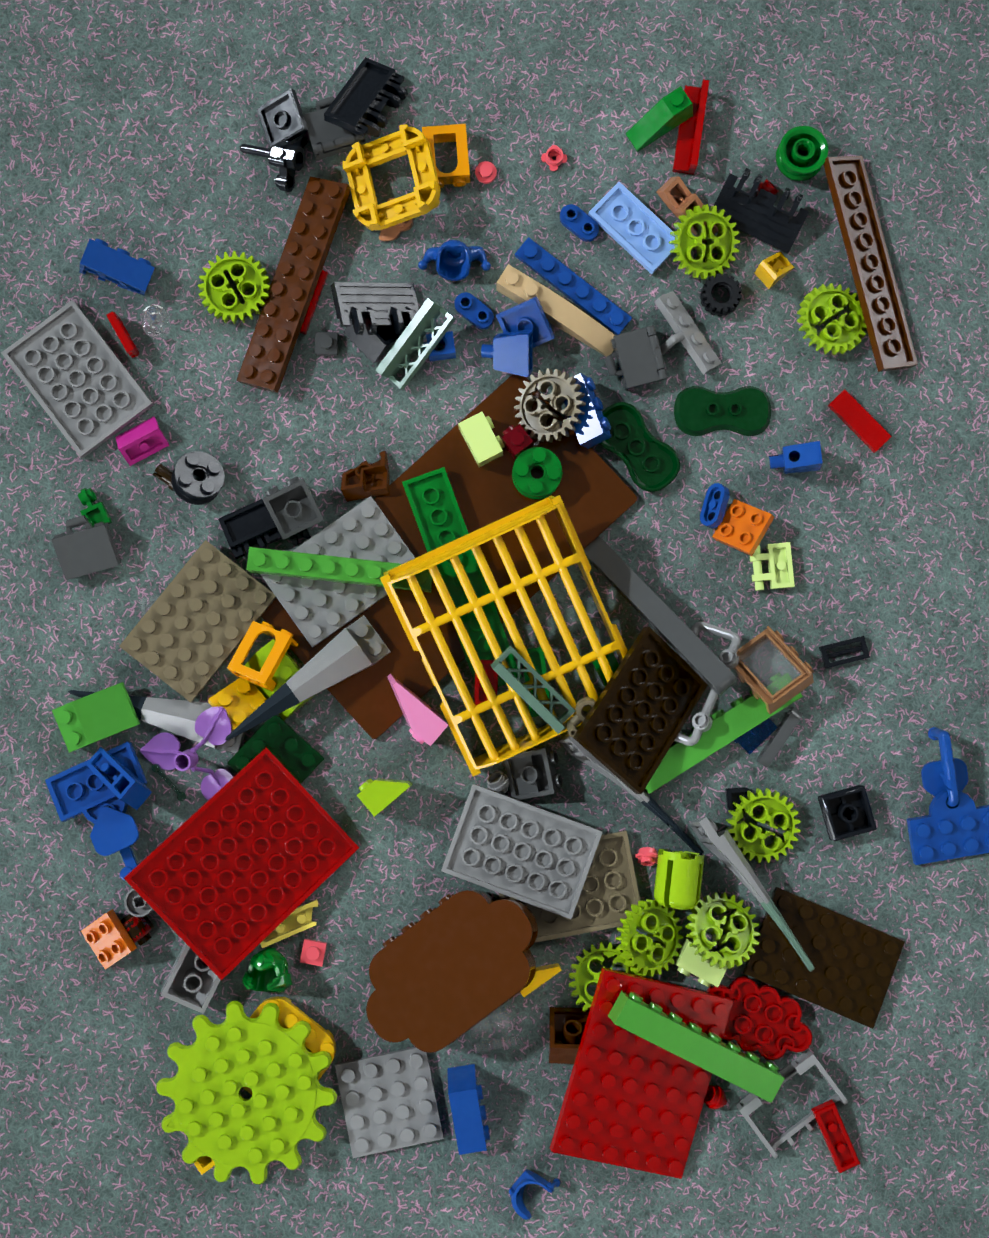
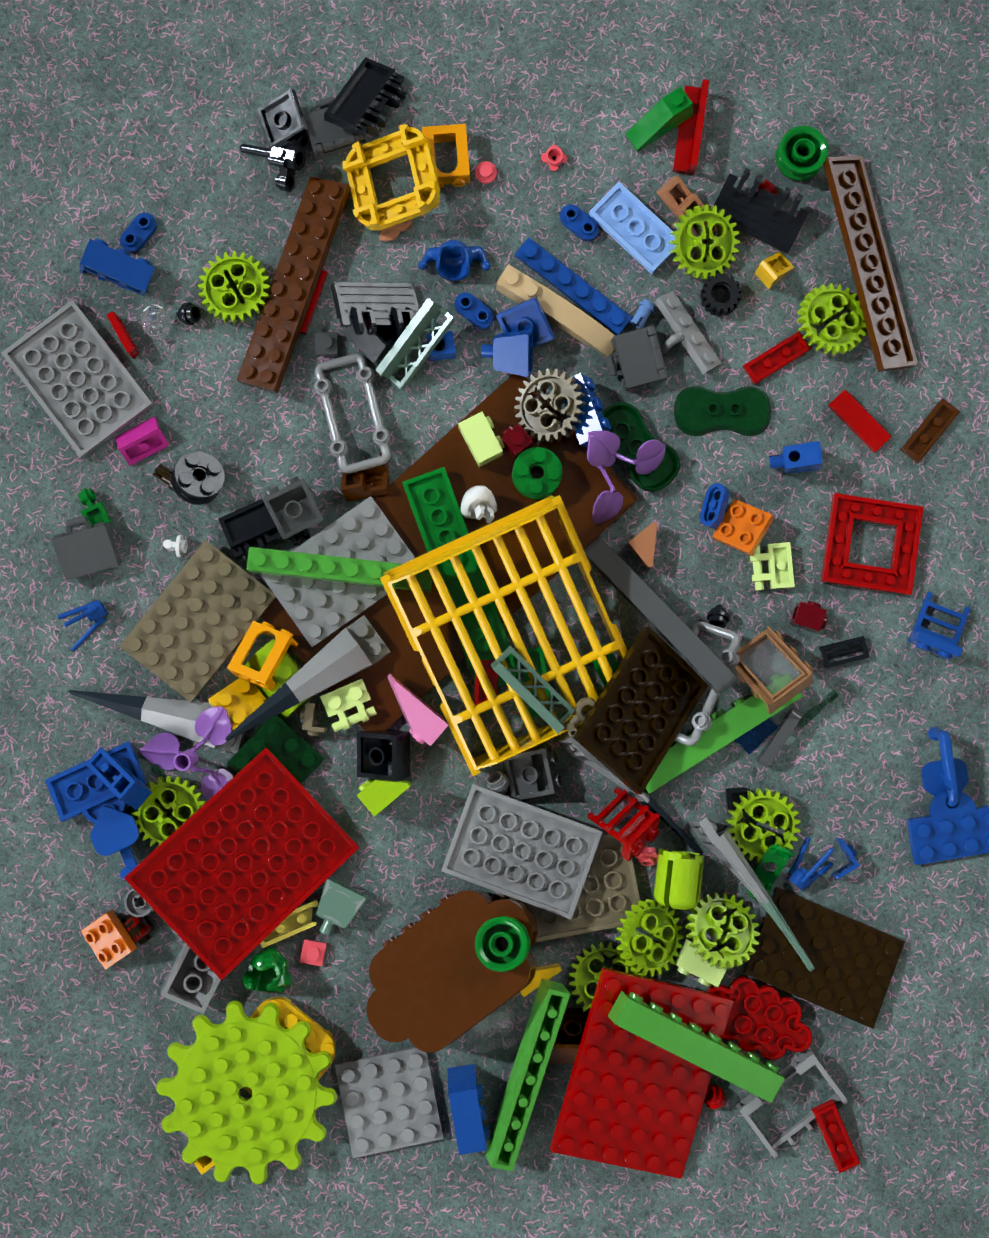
bright green slope [52,682,140,753] -> none
blue helmet [509,1169,560,1220] -> none
black brick [818,785,877,841] -> none
none -> blue plant [57,599,108,651]
none -> blue plate [120,213,157,253]
none -> lime gear [132,775,207,846]
none -> white plate [163,535,187,557]
none -> black plate [176,303,200,325]
none -> dark tan bracket [300,703,328,737]
none -> light grey bar [314,353,392,474]
none -> sand green torso [316,877,368,936]
none -> yellowish green plate [320,679,377,732]
none -> black slope [357,730,410,781]
none -> white piece [461,486,498,524]
none -> green wheel [475,916,530,972]
none -> bright green brick [485,979,570,1172]
none -> medium lavender plant [587,431,666,524]
none -> red plate [588,787,660,862]
none -> nougat slope [626,522,657,570]
none -> medium blue pin [630,299,655,329]
none -> black plate [707,604,730,628]
none -> red tile [743,331,811,385]
none -> green piece [747,844,795,900]
none -> blue plant [789,837,834,891]
none -> dark red brick [790,601,828,633]
none -> clear green piece [797,690,839,729]
none -> red plate [821,493,923,595]
none -> blue bracket [830,837,860,879]
none -> reddish brown tile [900,398,960,464]
none -> blue plate [908,591,971,660]

